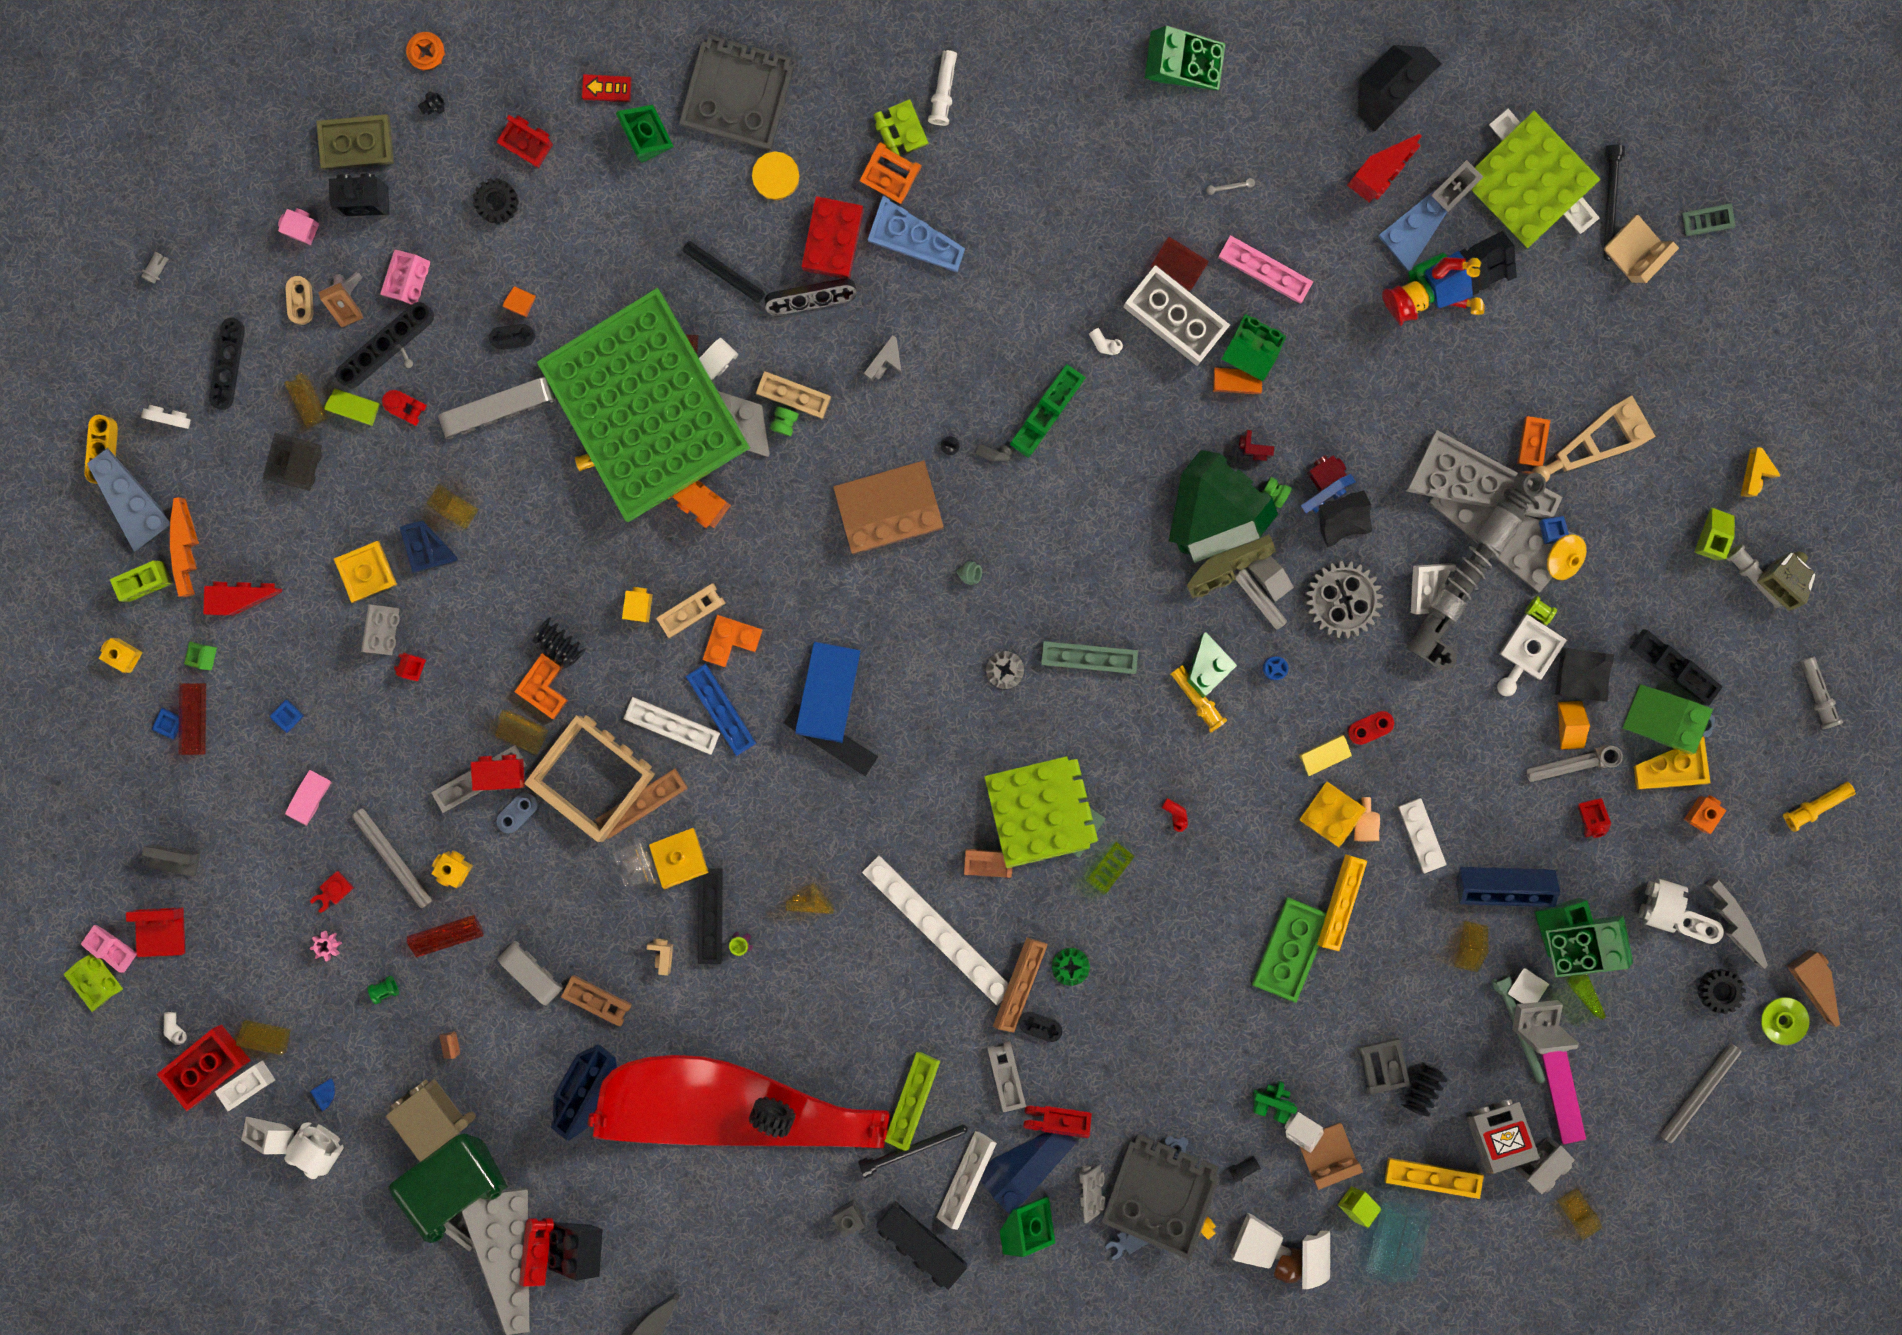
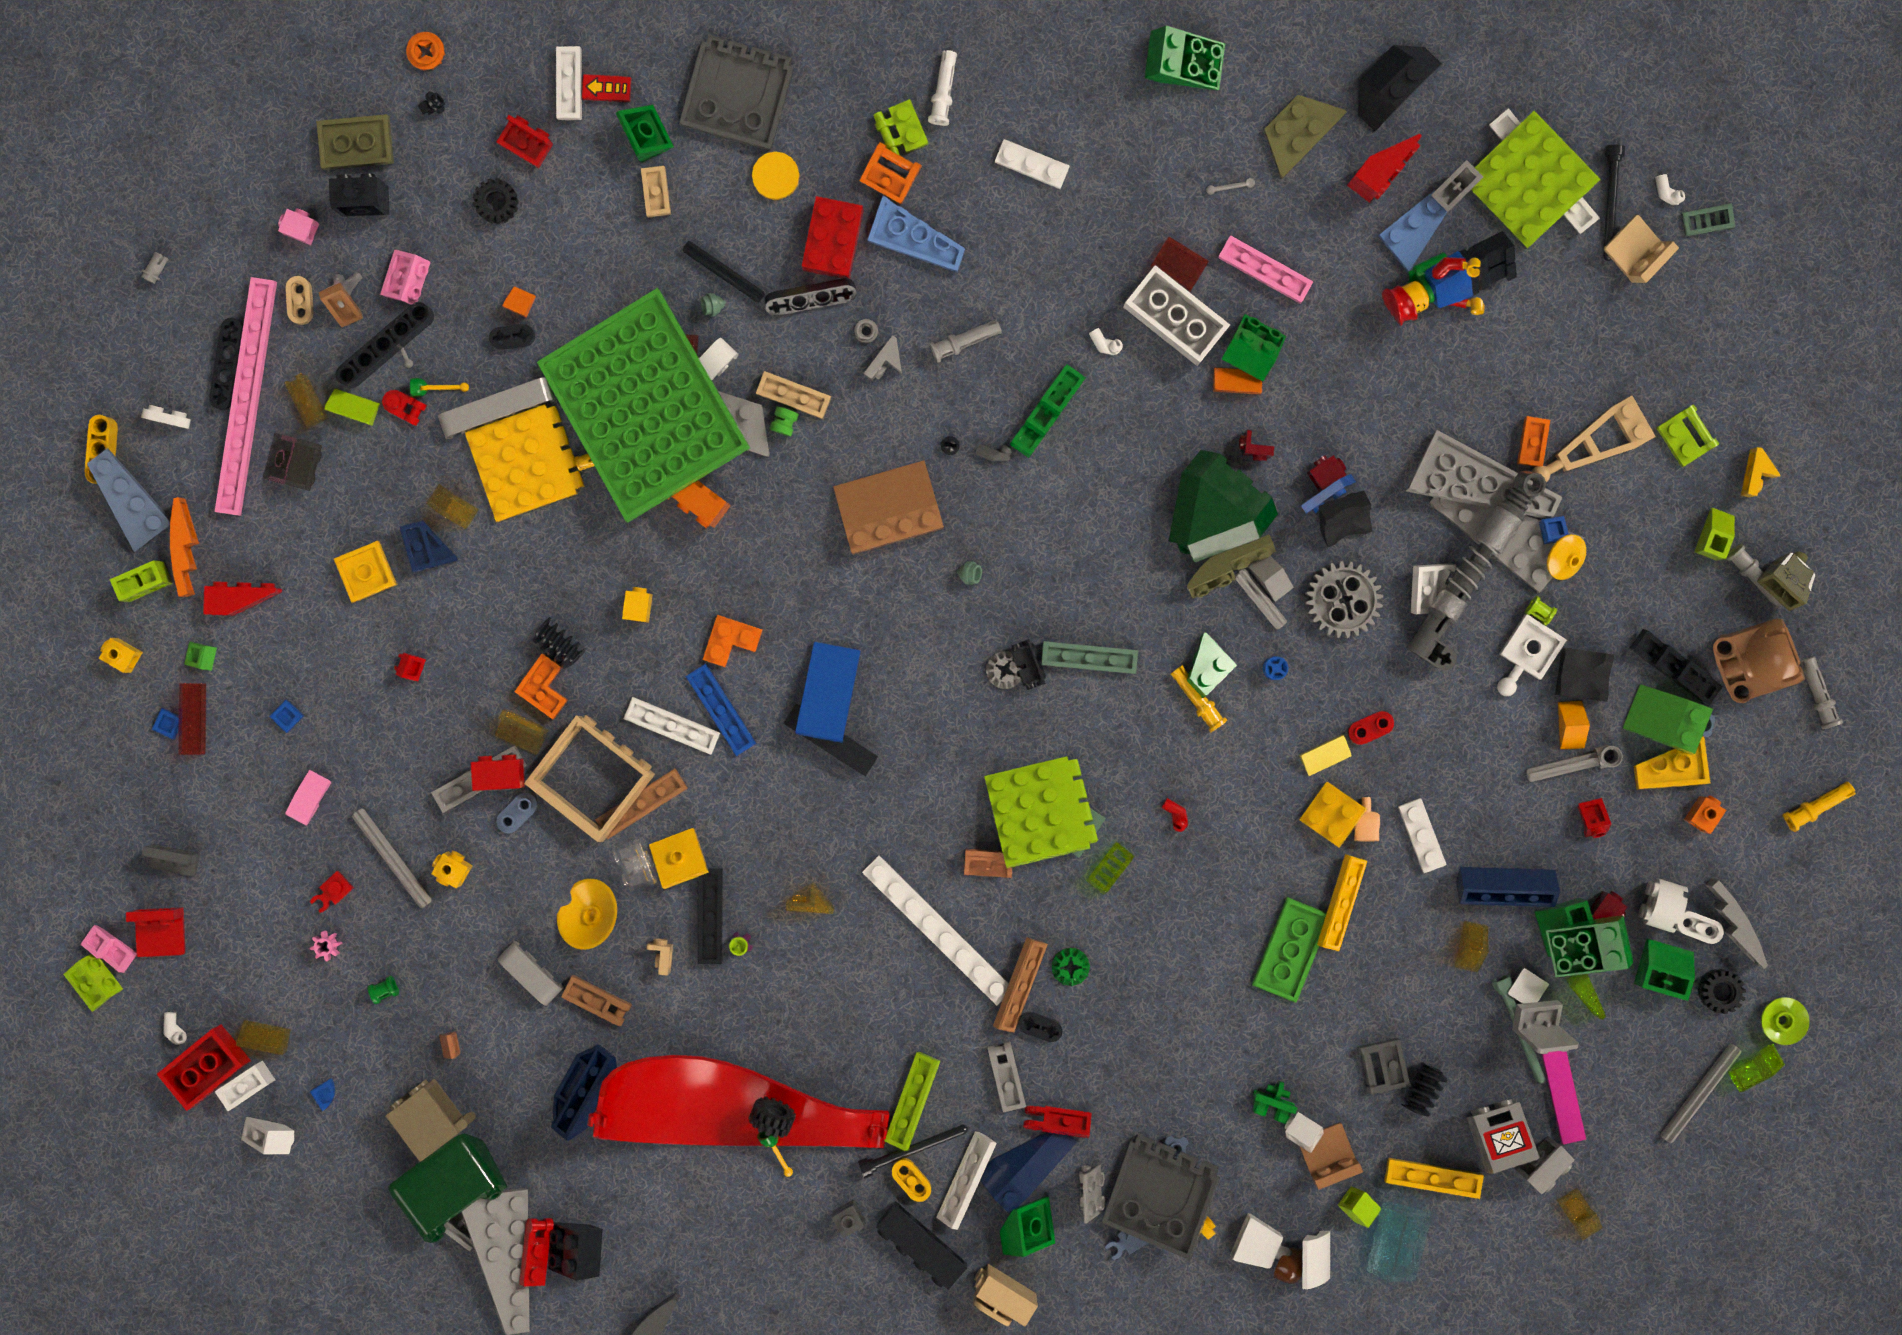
white brick [284,1122,344,1179] -> none
light grey hinge [361,604,400,655] -> none
clear red plate [407,915,484,957] -> none
tan plate [656,584,726,638] -> none
black pin [1229,1156,1261,1182] -> none
bright green wheel [1261,476,1292,508] -> none
medium nougat slope [1787,950,1840,1027] -> none
none -> bright pink plate [215,277,277,516]
none -> hinge [410,378,469,397]
none -> yellow hinge [465,404,585,522]
none -> white plate [556,46,582,120]
none -> yellow hat [557,879,617,950]
none -> tan plate [641,166,671,218]
none -> sand green plate [700,293,726,317]
none -> hinge [757,1131,793,1177]
none -> light grey plate [854,319,878,343]
none -> yellow plate [892,1158,931,1202]
none -> light grey pin [929,319,1002,363]
none -> tan brick [973,1264,1038,1326]
none -> white plate [995,139,1070,189]
none -> black hinge [1011,639,1046,690]
none -> olive wing [1264,95,1347,179]
none -> dark red brick [1590,891,1627,920]
none -> green slope [1633,938,1695,1001]
none -> white arm [1655,174,1685,205]
none -> lime plate [1656,404,1719,467]
none -> medium nougat piece [1713,619,1805,703]
none -> clear neon green slope [1728,1044,1785,1092]

